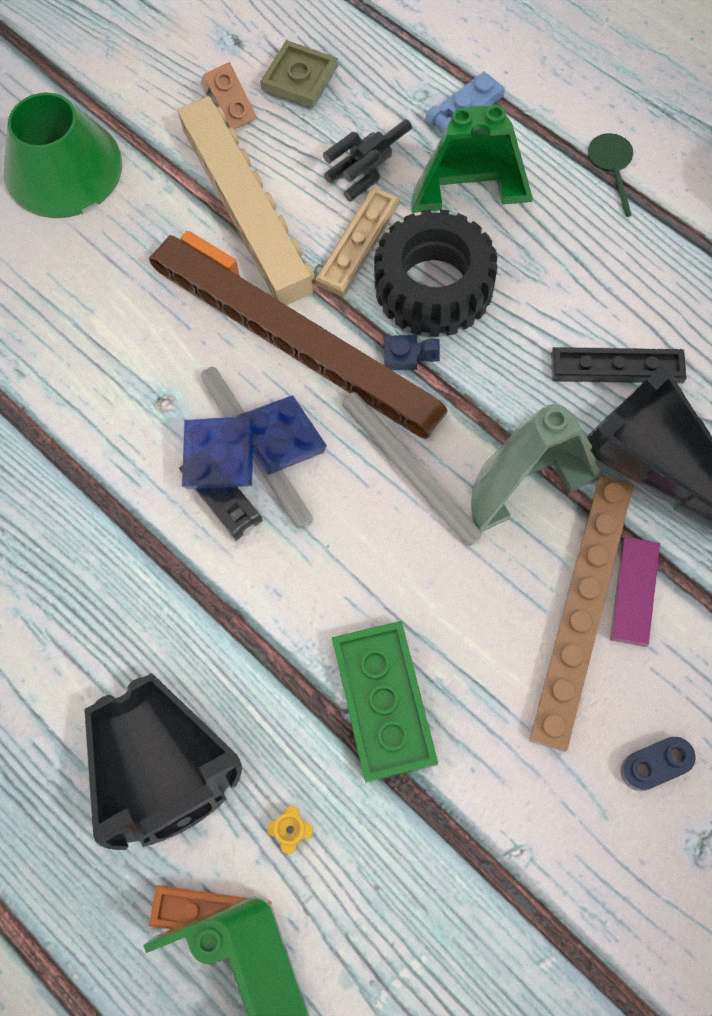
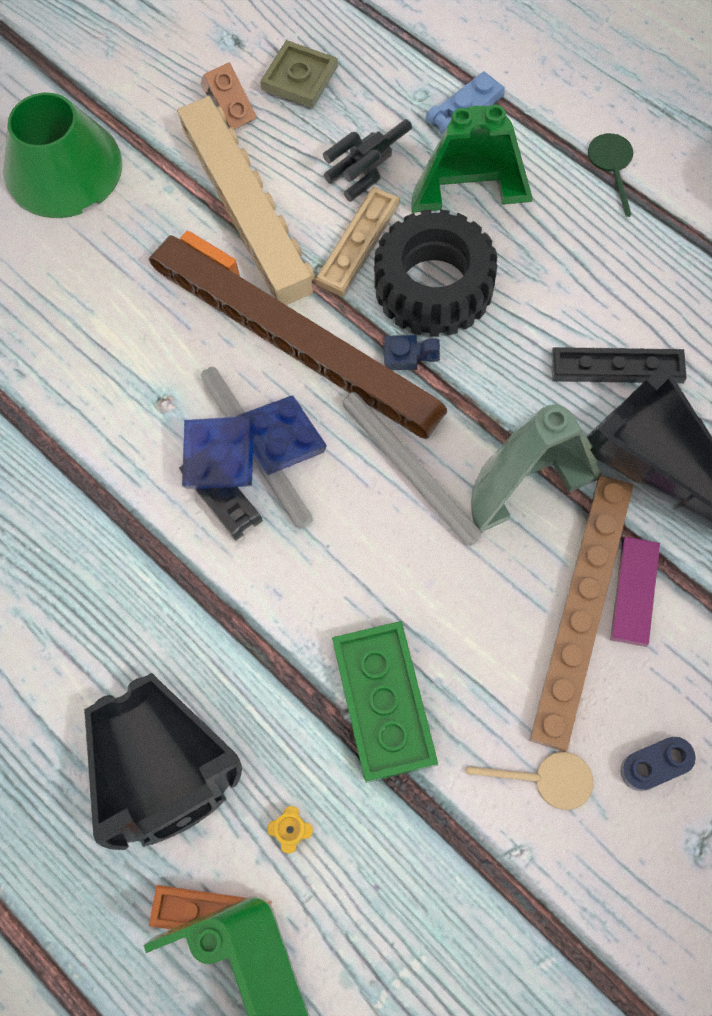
none -> tan piece [465,752,593,810]

